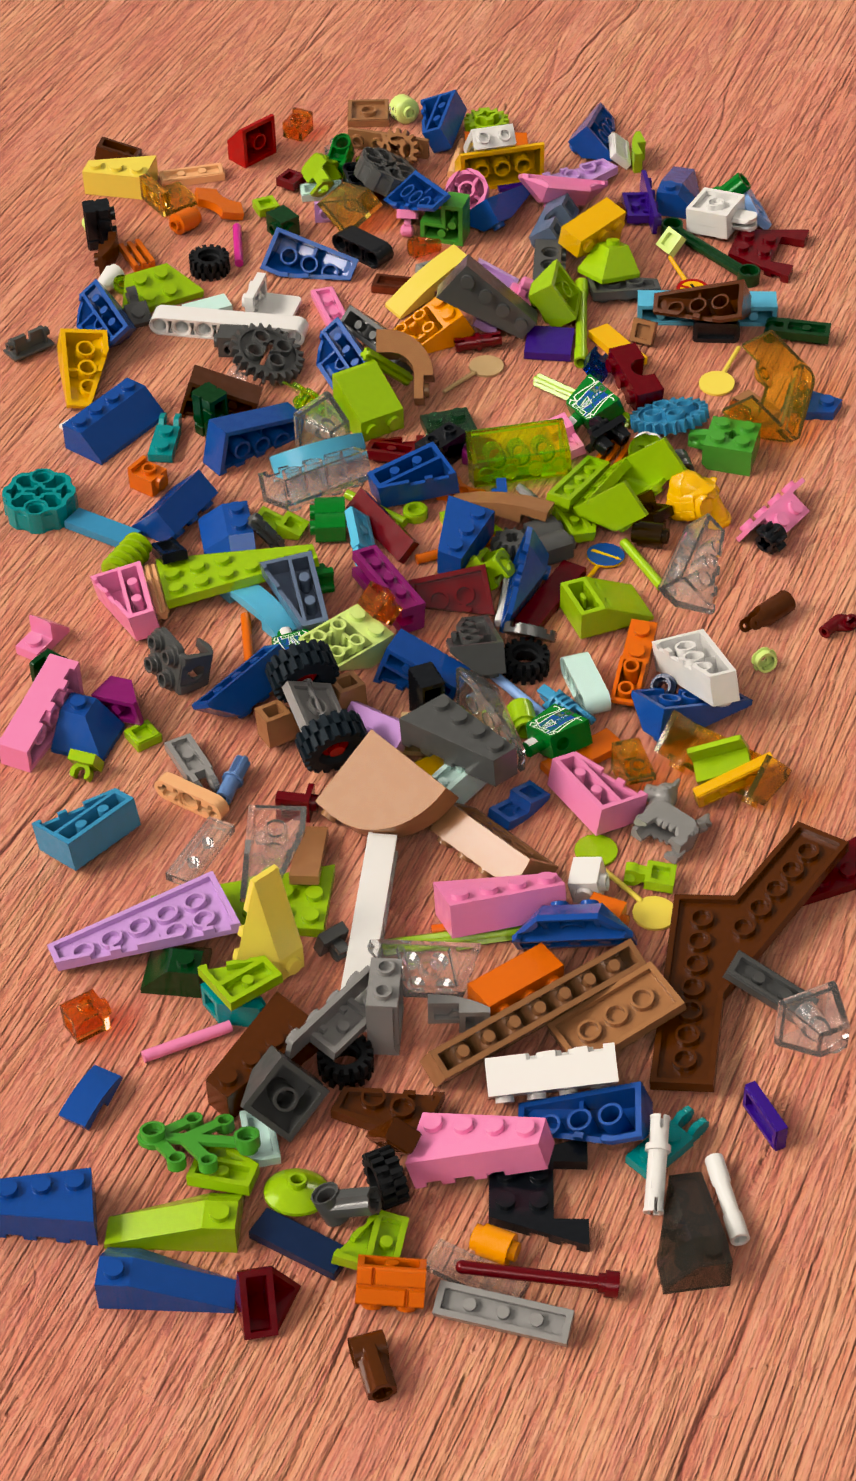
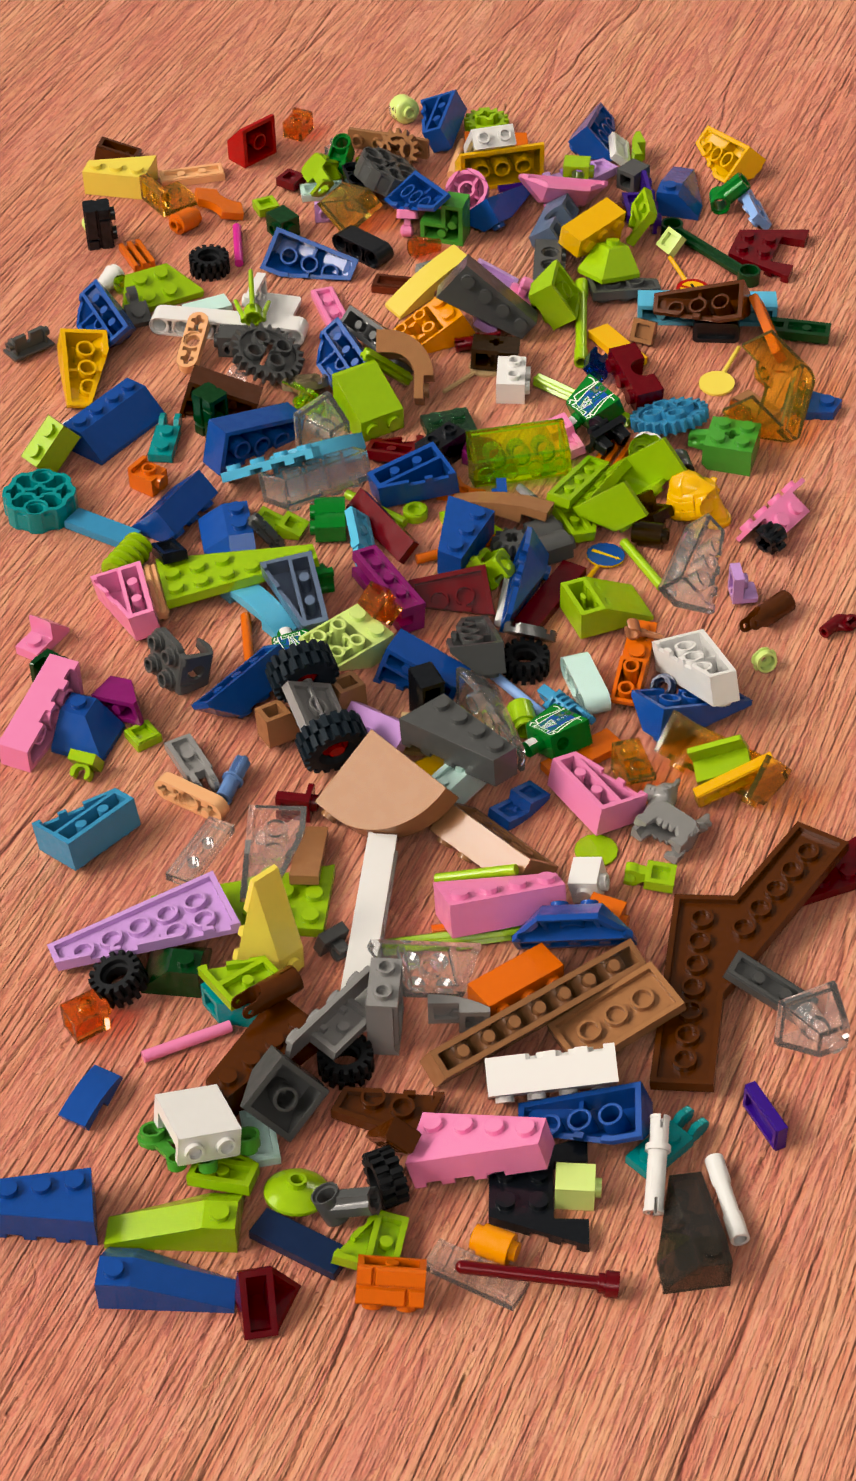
reddish brown slope [94,231,119,275] -> none
reddish brown piece [347,1329,397,1403] -> none
medium nougat tile [348,99,389,128] -> none
light grey plate [432,1280,575,1347] -> none
dark purple tile [524,326,575,362] -> none
light yellow piece [605,867,673,931] -> none
white brick [686,187,757,239] -> none
none -> lime slope [21,414,81,472]
none -> black tyre [88,950,149,1009]
none -> white panel [154,1084,242,1166]
none -> light nougat beam [177,312,210,374]
none -> medium azure wing [220,443,321,483]
none -> reddish brown piece [231,965,304,1019]
none -> lime plant [233,269,271,326]
none -> dark tan tile [281,373,329,392]
none -> lime bar [434,864,519,882]
none -> dark brown brick [470,334,521,371]
none -> white brick [496,355,531,404]
none -> yellowish green brick [554,1162,602,1211]
none -> lime brick [563,155,595,179]
none -> dark grey brick [616,158,650,192]
none -> nougat hand [624,618,663,640]
none -> lime wing [626,187,658,247]
none -> yellow wedge [696,125,766,184]
none -> lavender bracket [728,563,758,604]
none -> orange tile [748,293,787,362]

